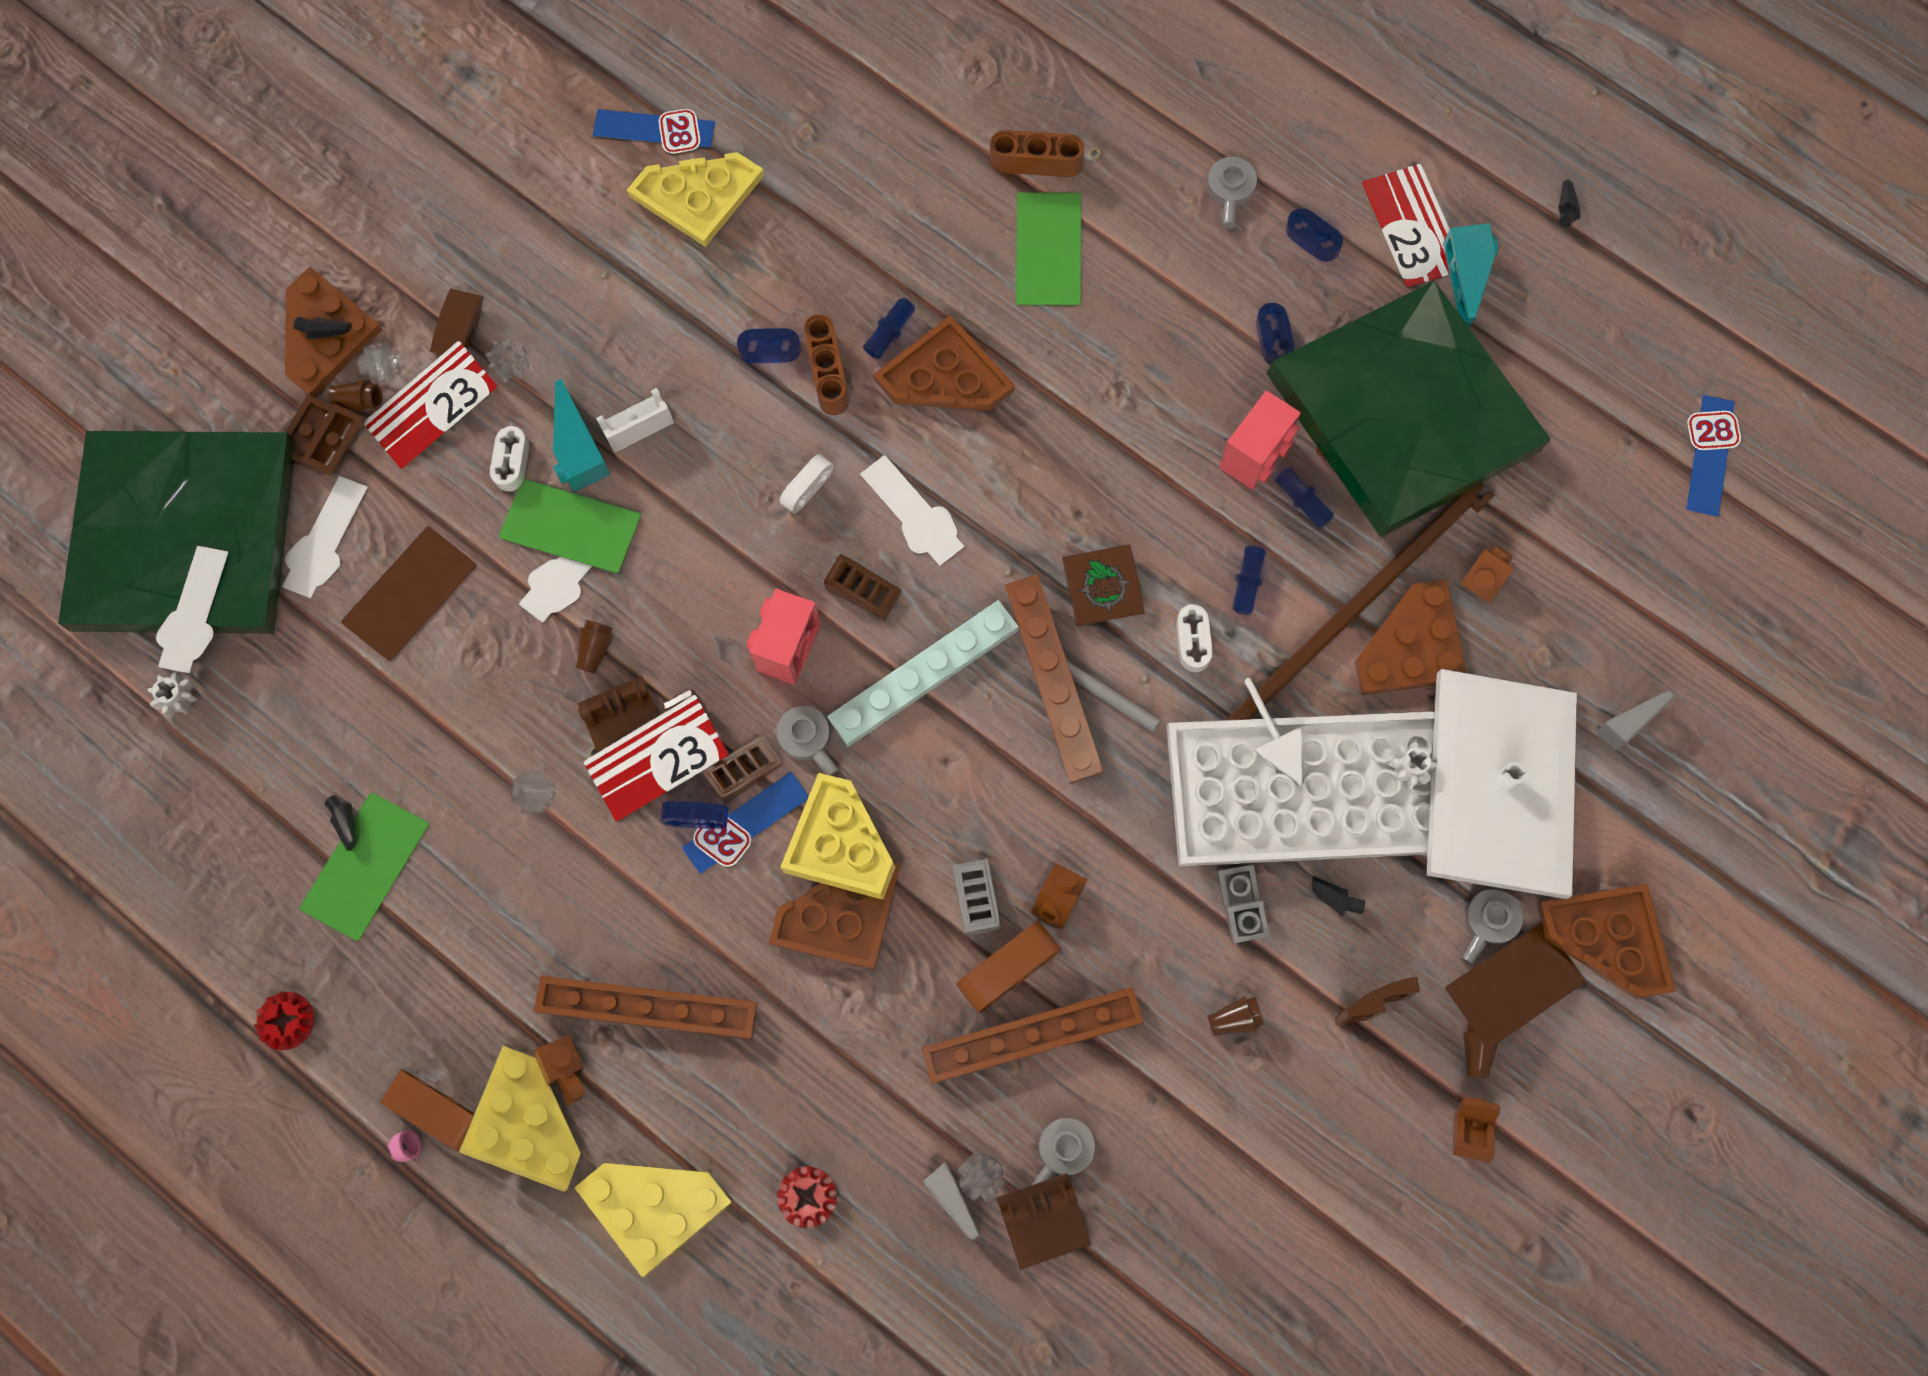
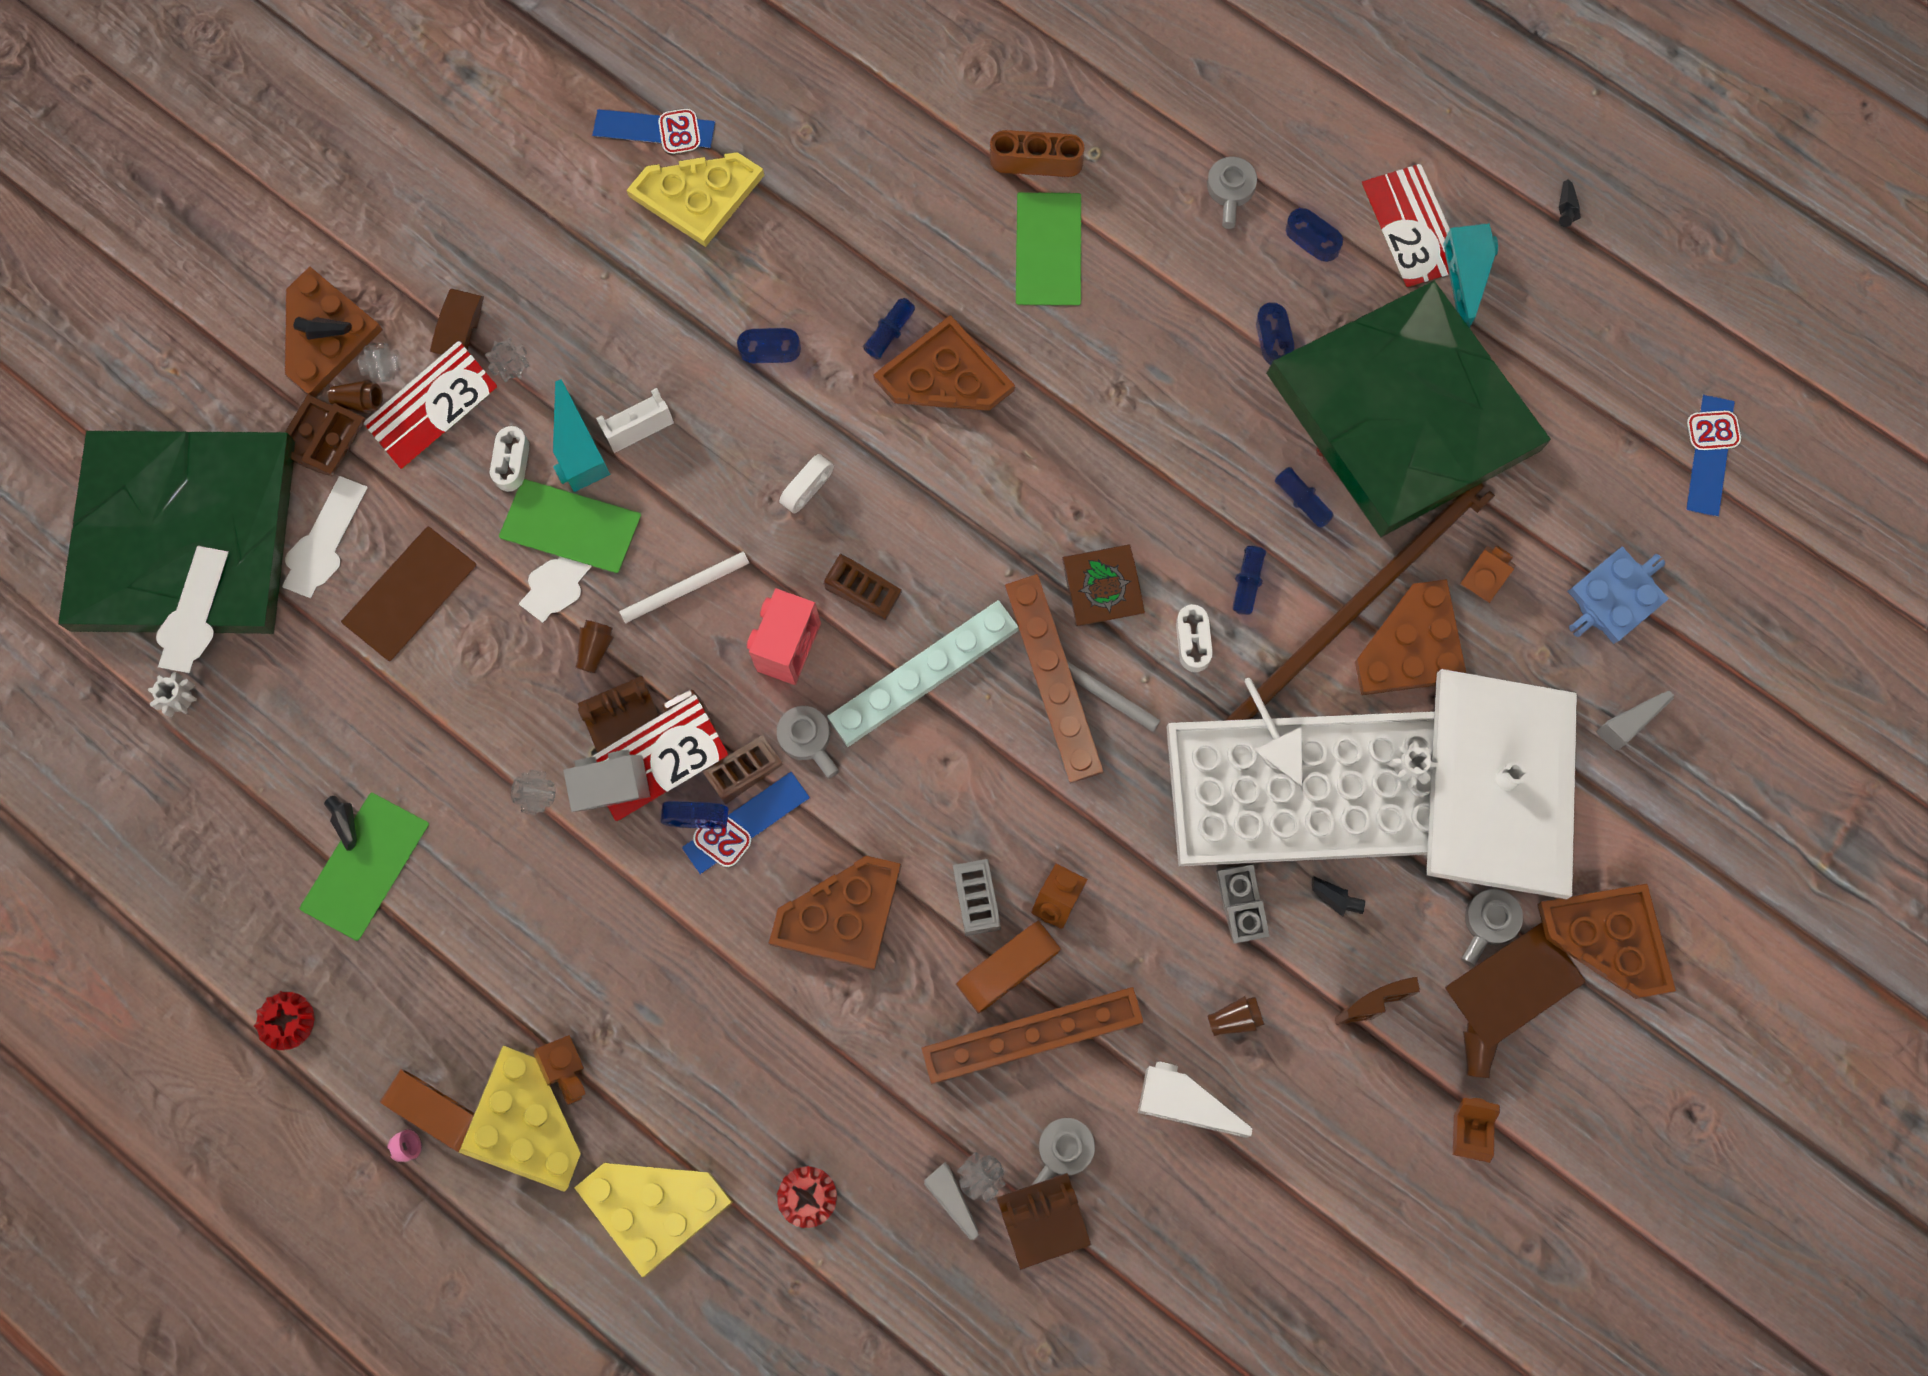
dark orange plate [534,975,758,1040] -> none
light yellow plate [780,773,895,900] -> none
dark orange beam [804,314,849,415] -> none
white sticker [860,455,965,566] -> none
coral brick [1219,390,1301,490] -> none
none -> light grey brick [563,750,650,812]
none -> white bar [619,551,749,624]
none -> white slope [1138,1062,1252,1138]
none -> medium blue plate [1567,546,1669,644]

